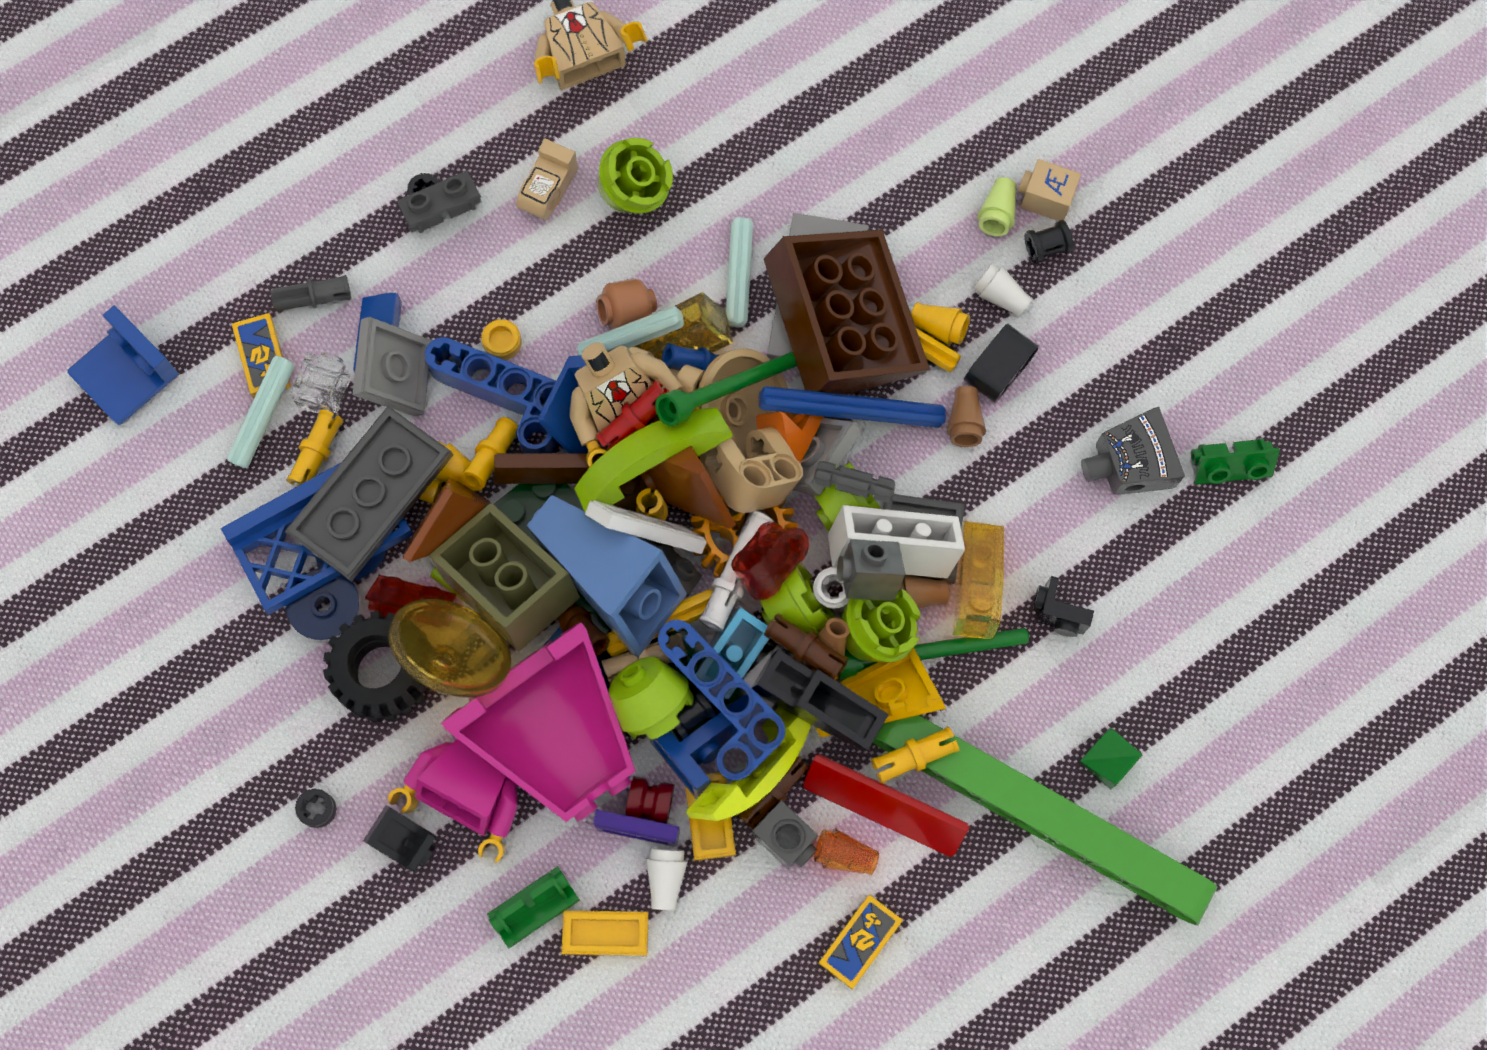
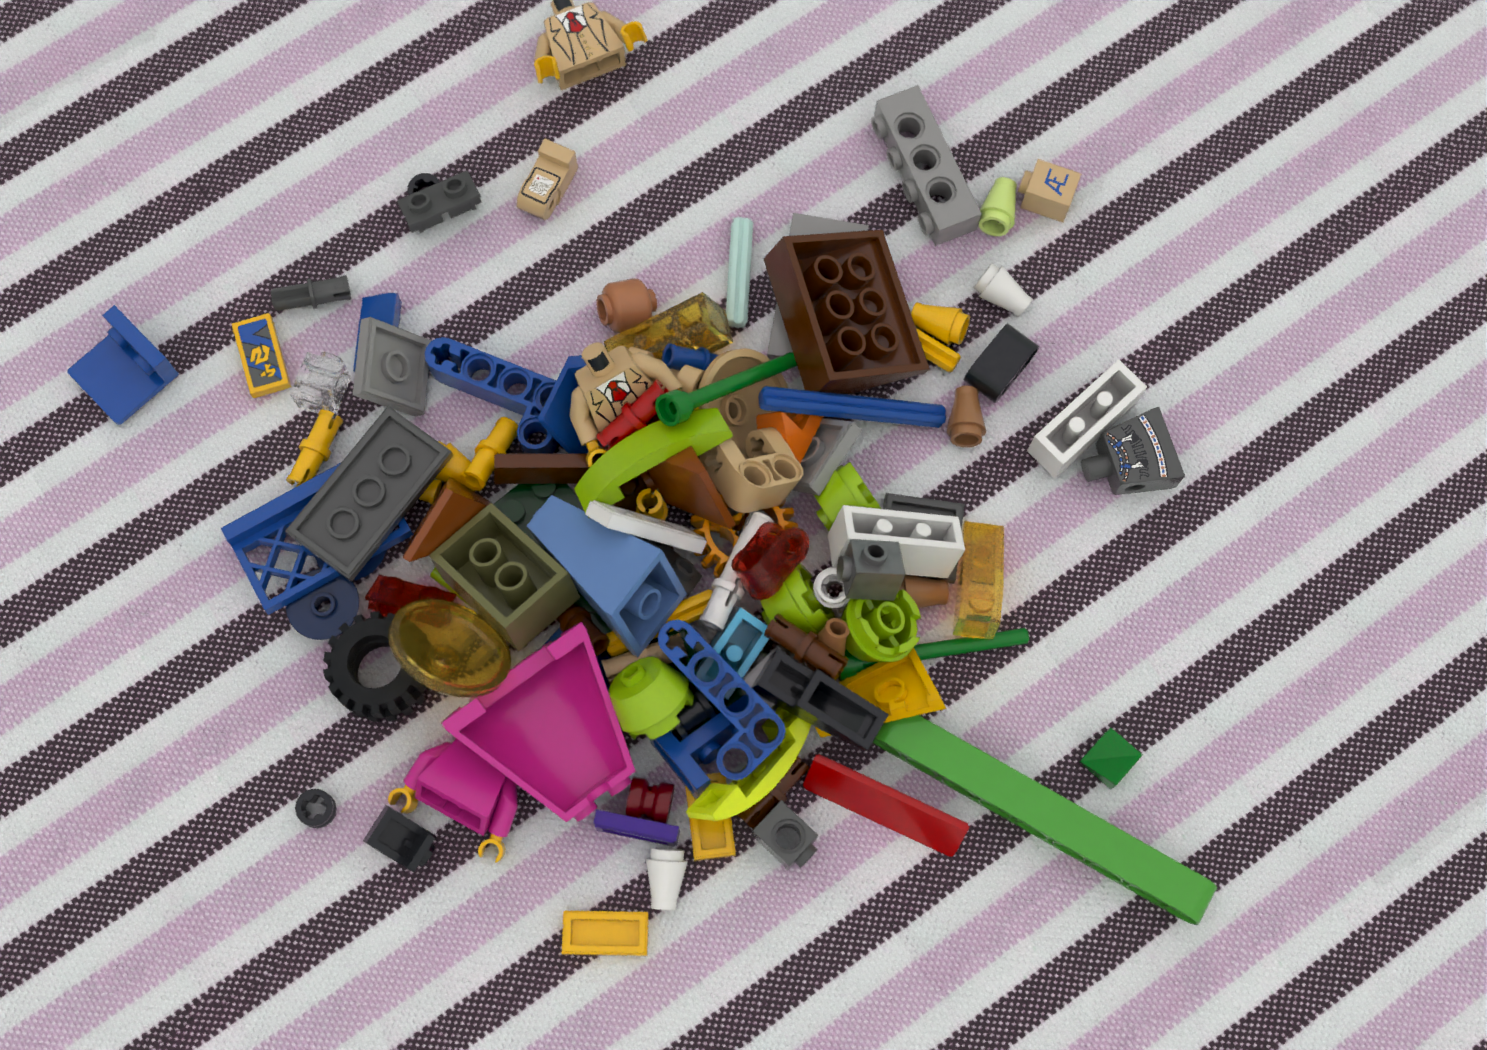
light aqua axle [227,356,295,468] -> none
yellow tile [481,319,522,360] -> none
green hinge [487,866,580,949] -> none
light aqua axle [577,306,684,355] -> none
lime cone [597,138,673,213] -> none
dark grey axle [814,461,895,503] -> none
clear orange cone [814,828,879,875] -> none
tile [818,894,903,990] -> none
yellow pin [871,726,959,784] -> none
black bush [1024,220,1074,264] -> none
black bracket [1033,576,1094,637] -> none
green hinge [1191,438,1280,485] -> none
none -> light grey brick [871,85,981,246]
none -> white brick [1027,359,1147,478]

